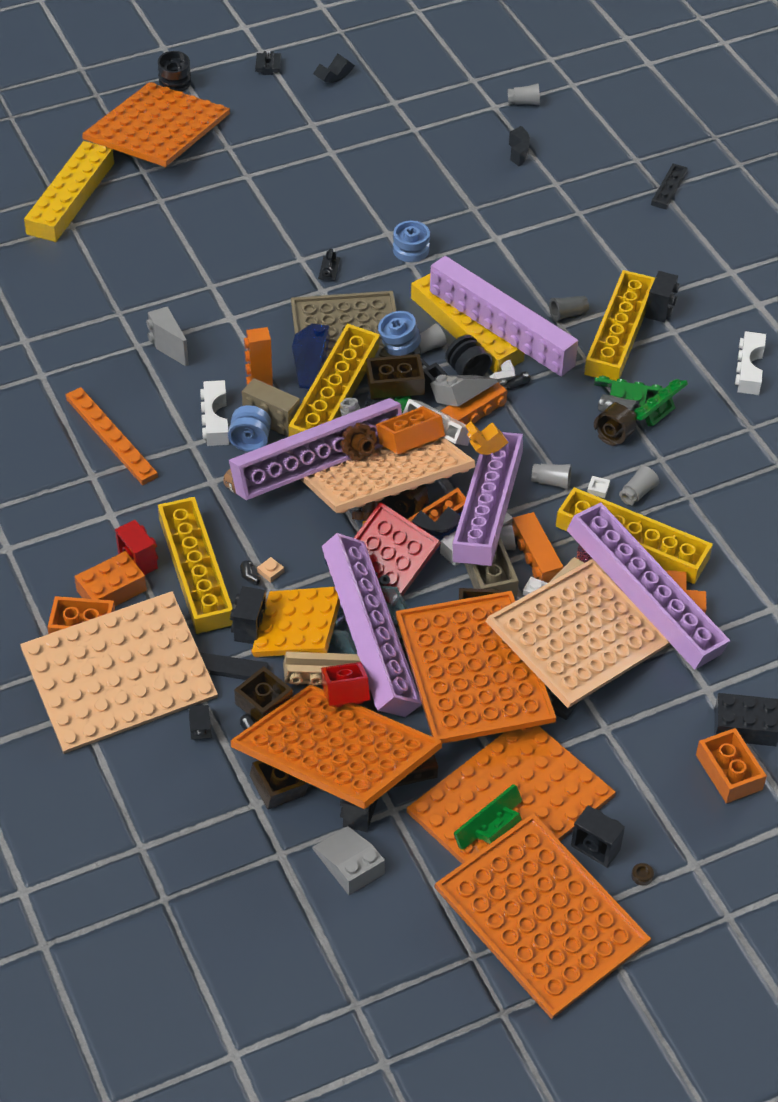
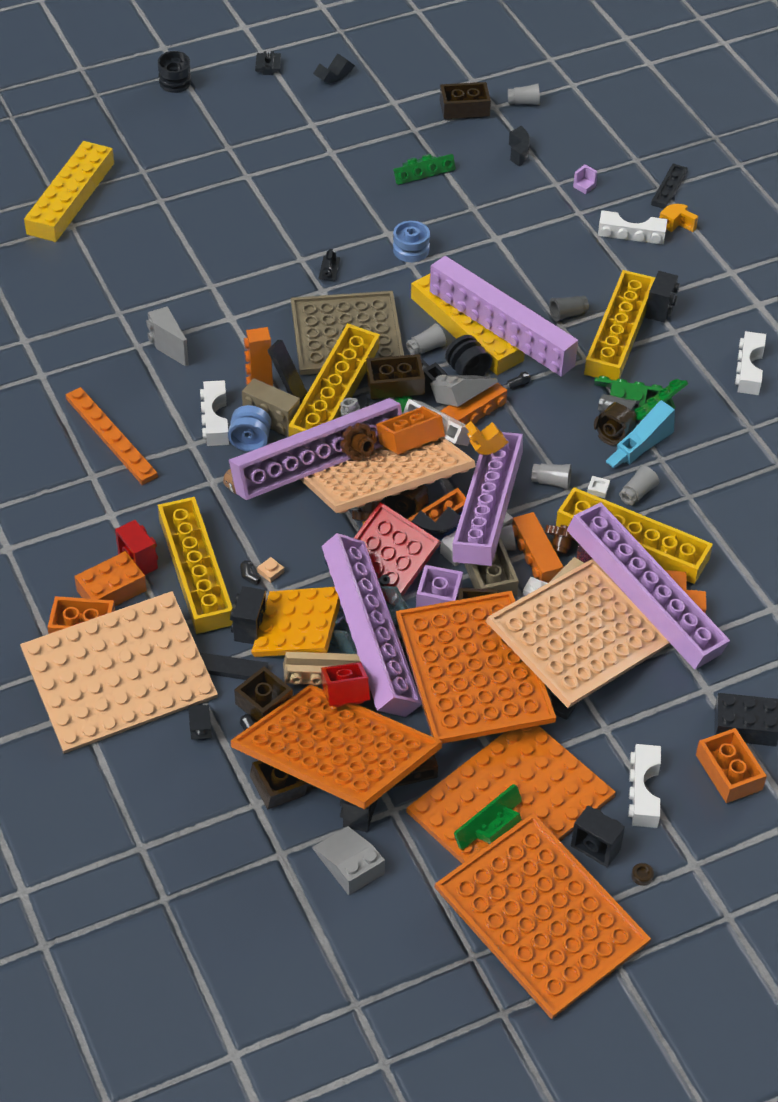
orange plate [82,82,230,167] -> none
clear blue wedge [292,323,330,389] -> none
medium blue wheel [378,311,421,356] -> none
white bracket [489,360,515,385] -> none
none -> black tile [267,340,308,405]
none -> green bracket [393,154,456,185]
none -> lavender brick [416,565,463,607]
none -> dark brown brick [440,82,491,119]
none -> reddish brown plant [545,525,577,554]
none -> lavender panel [573,165,597,194]
none -> white arch [598,211,667,245]
none -> medium azure piece [606,400,675,468]
none -> white arch [628,744,661,828]
none -> light orange brick [659,204,698,232]

